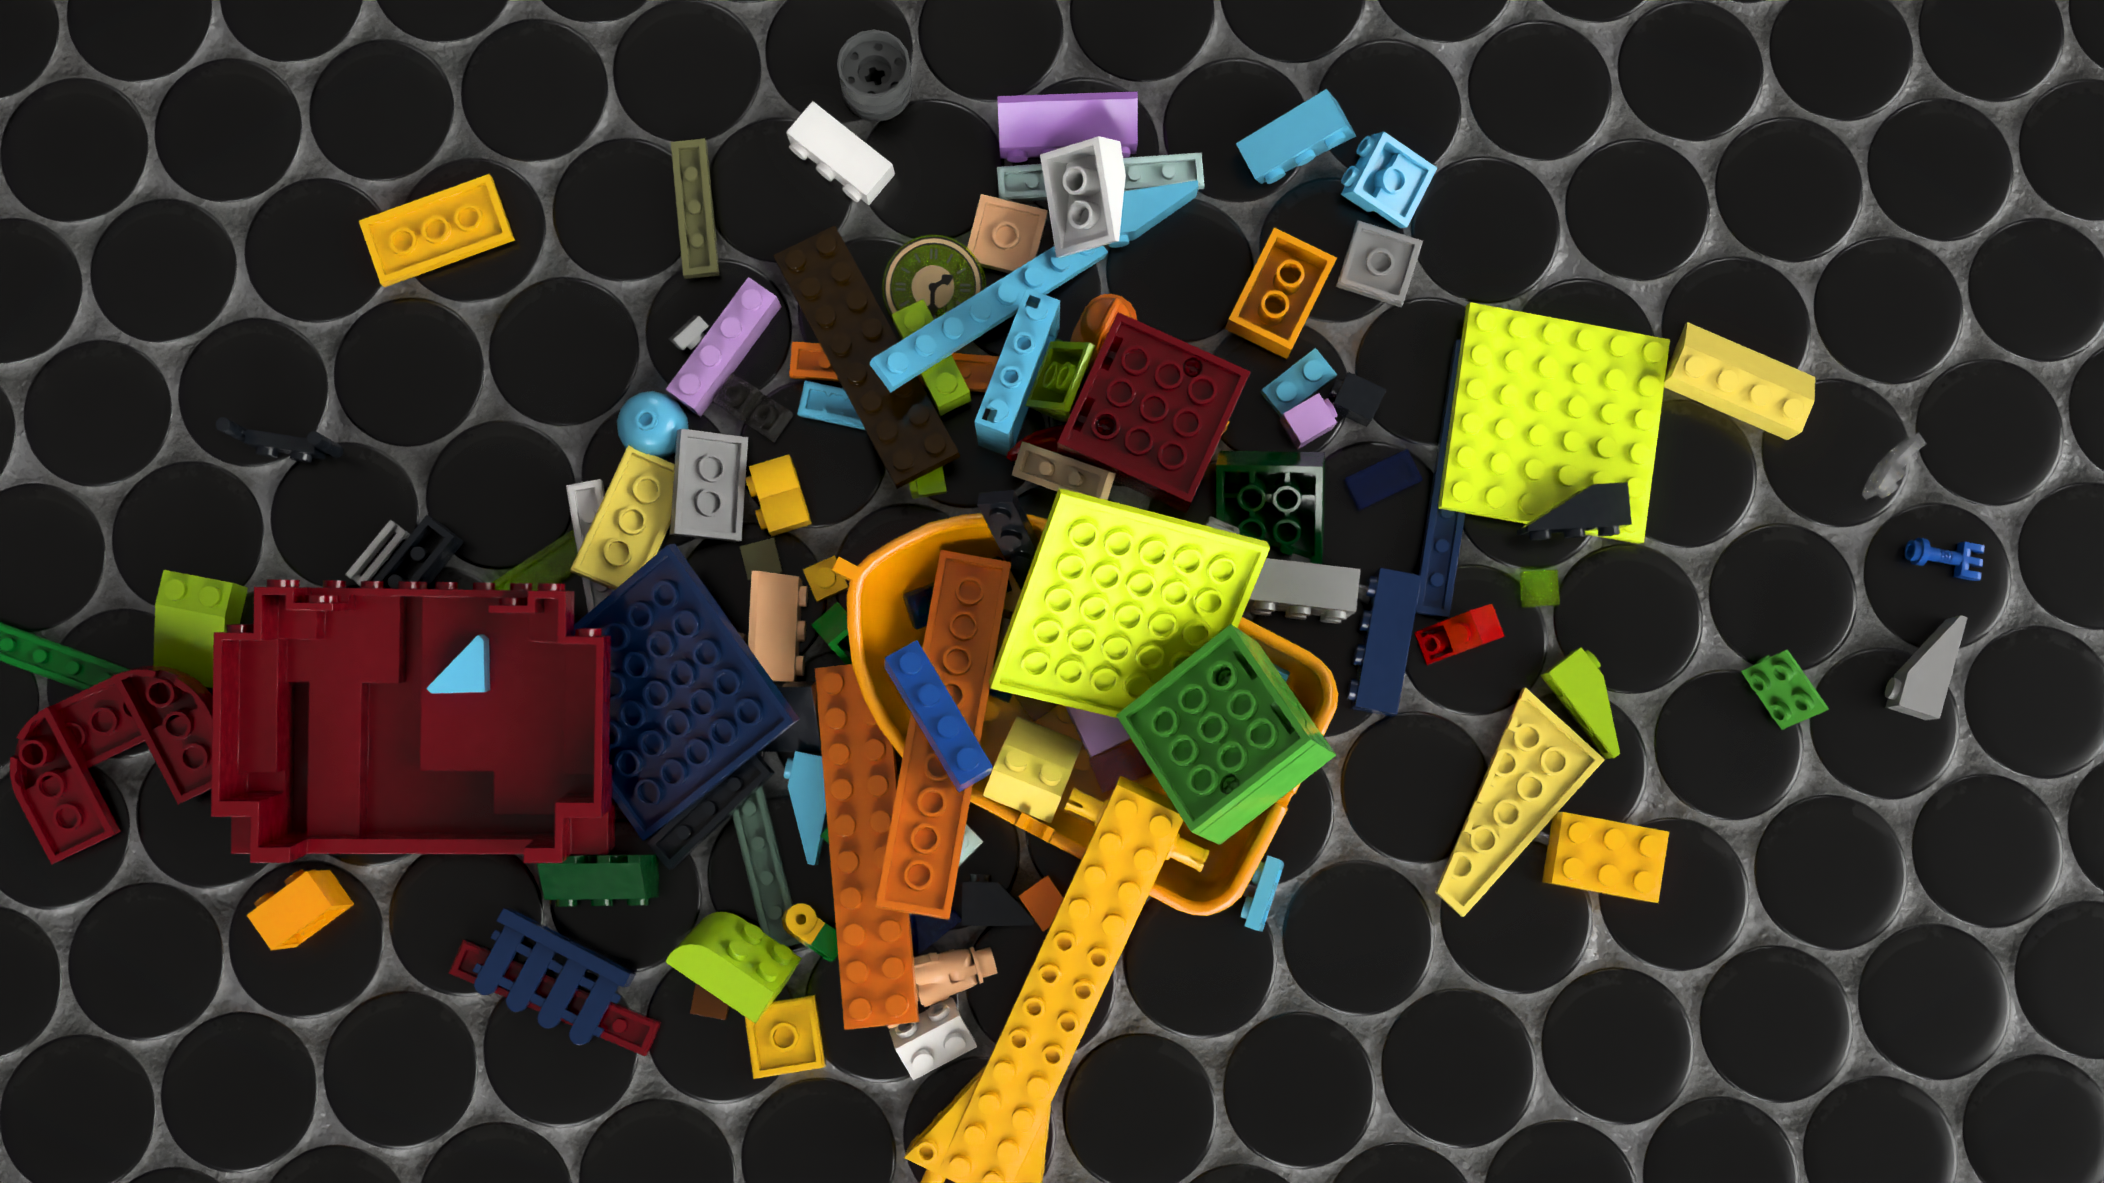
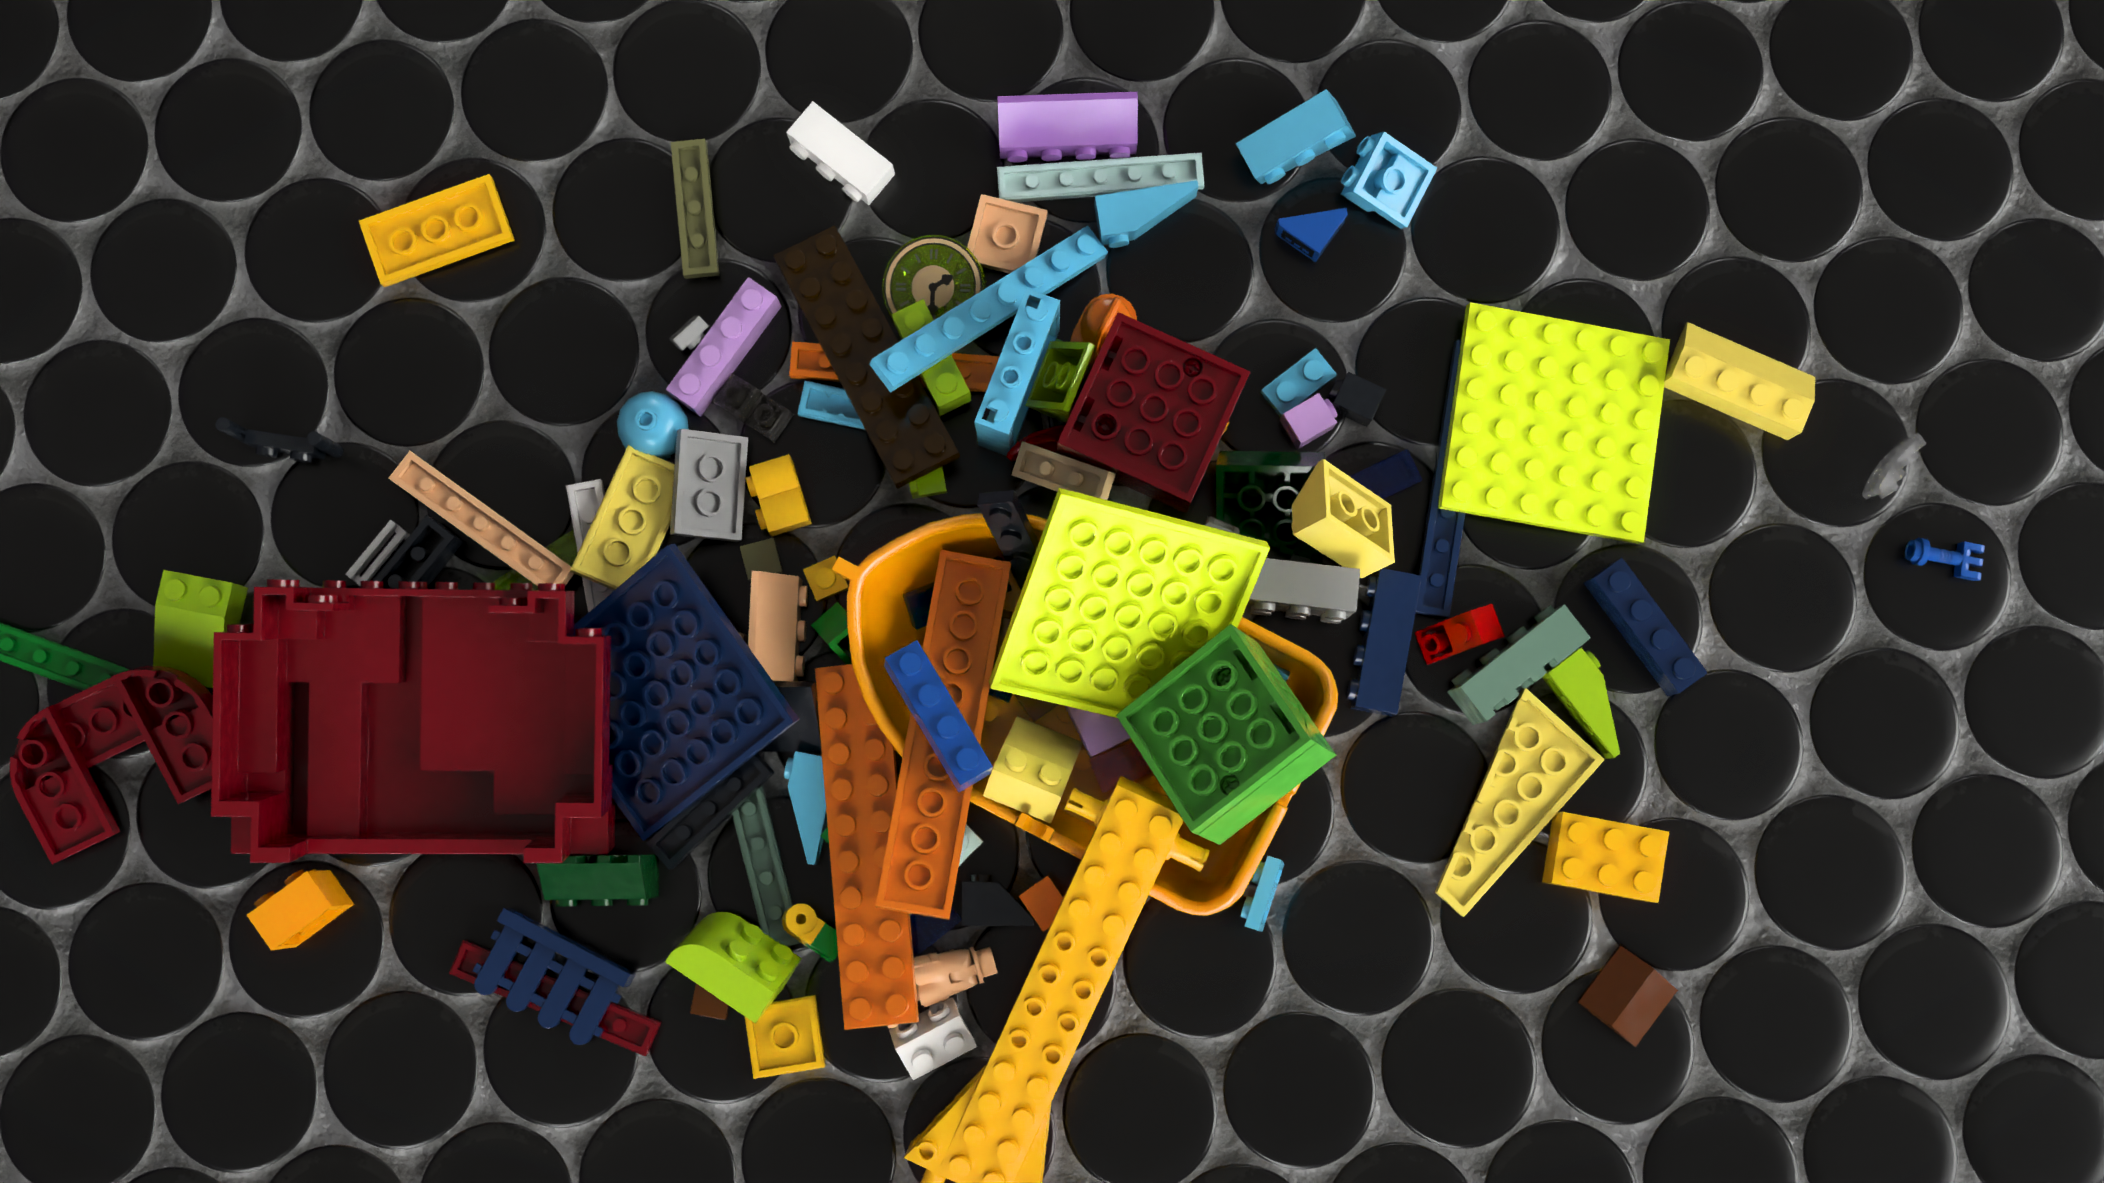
medium azure slope [426,634,491,693] -> none
dark grey wheel [837,29,913,122] -> none
white slope [1040,136,1126,258] -> none
light orange brick [1225,228,1337,359] -> none
light grey tile [1336,220,1423,307] -> none
black slope [1517,482,1632,541] -> none
clear neon green plate [1520,570,1560,608] -> none
bright green hinge [1741,649,1829,730] -> none
light grey slope [1885,615,1968,720] -> none
none -> light nougat plate [389,451,574,586]
none -> blue slope [1275,208,1348,262]
none -> light yellow slope [1291,459,1395,579]
none -> sand green wedge [1447,604,1591,725]
none -> reddish brown slope [1577,945,1678,1047]
none -> dark blue brick [1584,558,1707,696]

